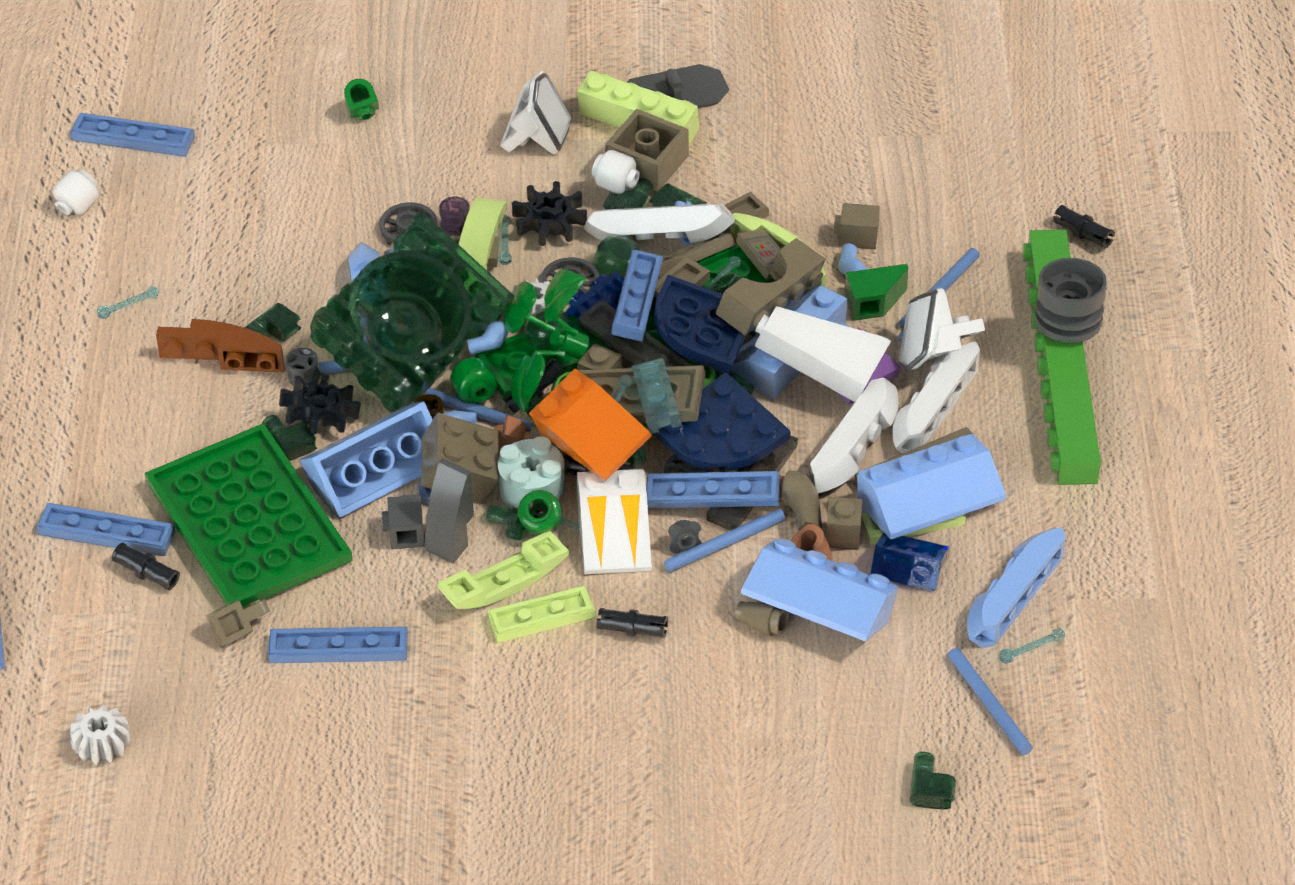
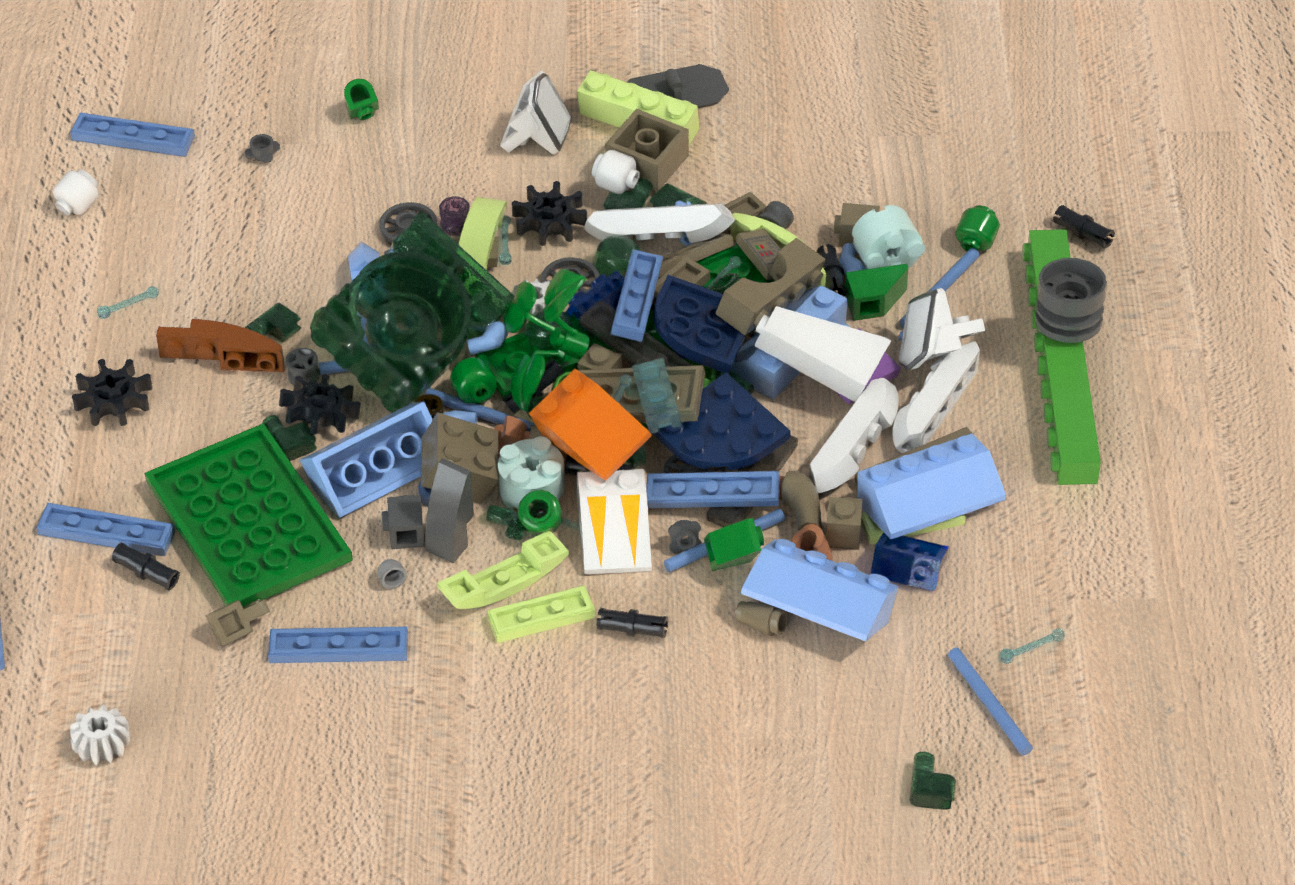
light blue brick [967,527,1066,648] -> none
none -> black gear [72,359,153,426]
none -> dark grey plate [245,134,280,163]
none -> light grey hinge [377,559,407,589]
none -> green slope [704,518,764,571]
none -> dark grey wheel [758,201,794,229]
none -> black pin [816,244,847,297]
none -> light aqua brick [852,205,925,269]
none -> green head [955,205,1000,251]

